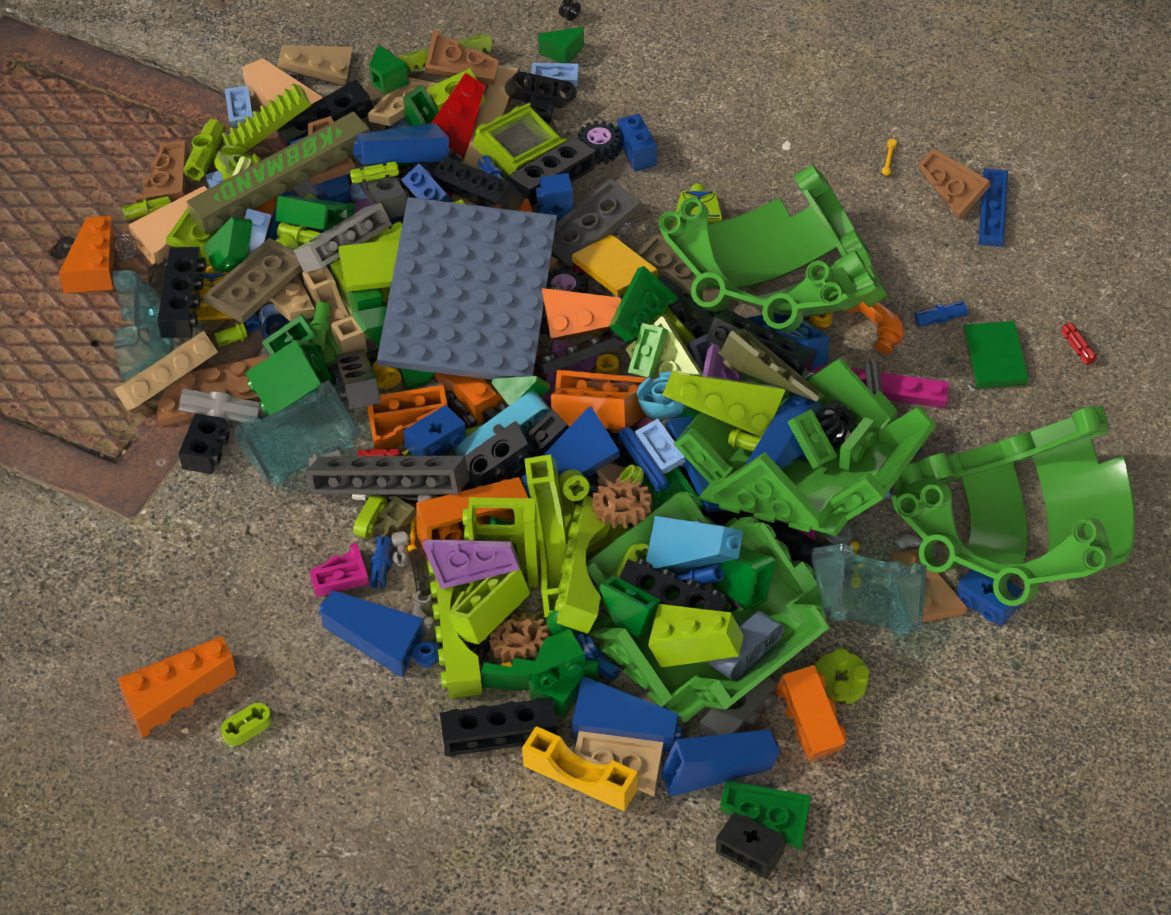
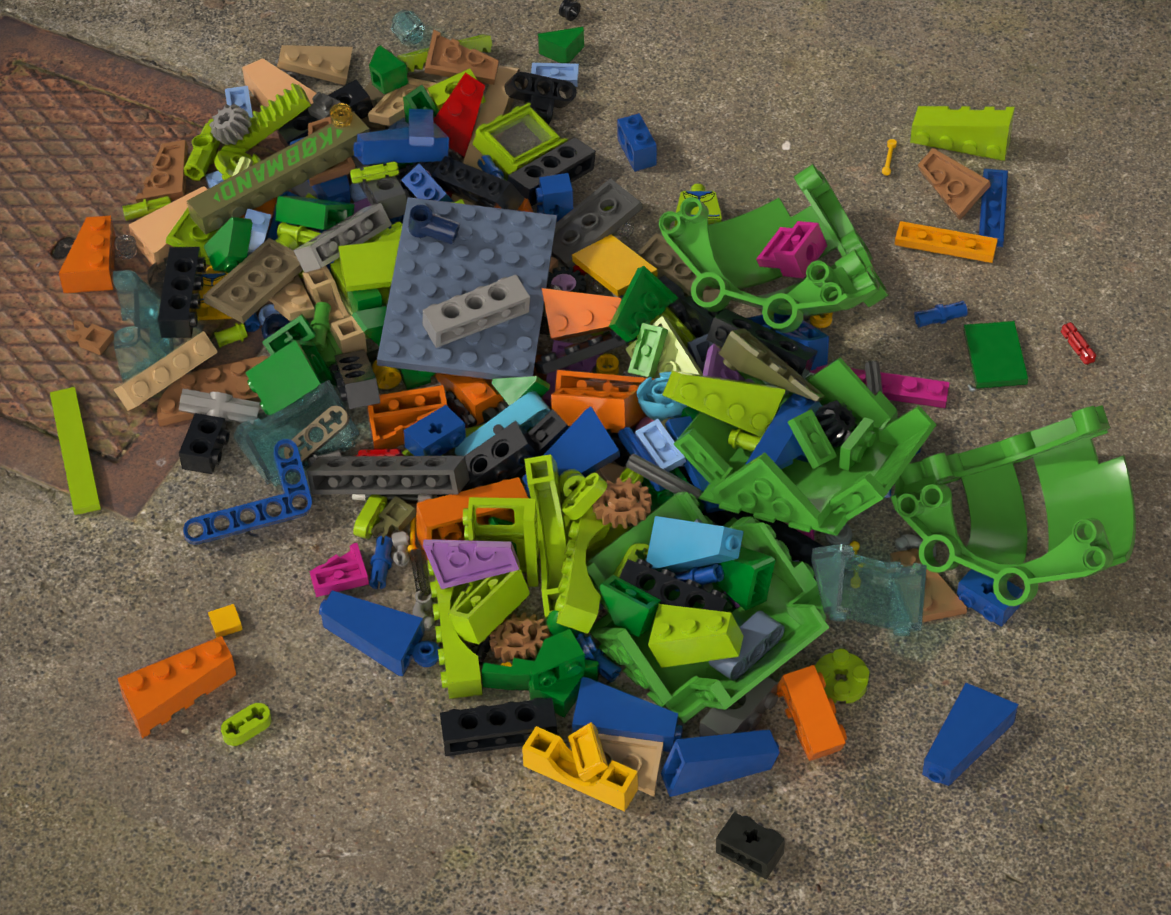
black wheel [577,121,621,165] -> none
green wing [720,781,811,851] -> none
orange piece [842,302,905,355] -> none
none -> lime tile [50,387,101,515]
none -> medium nougat plate [66,321,115,355]
none -> blue beam [183,439,312,545]
none -> yellow tile [208,604,243,638]
none -> light grey gear [209,104,252,145]
none -> dark tan beam [284,406,350,463]
none -> dark grey tile [308,92,343,120]
none -> clear yellow bush [330,103,353,128]
none -> clear light blue head [391,10,425,45]
none -> dark blue piece [408,205,460,244]
none -> blue tile [409,109,434,146]
none -> light grey brick [423,275,530,348]
none -> lime beam [561,473,607,520]
none -> yellow tile [568,722,608,782]
none -> dark grey axle [626,454,701,500]
none -> dark pink brick [756,221,827,278]
none -> light orange plate [895,221,998,263]
none -> lime wedge [910,106,1015,161]
none -> blue slope [922,683,1018,786]

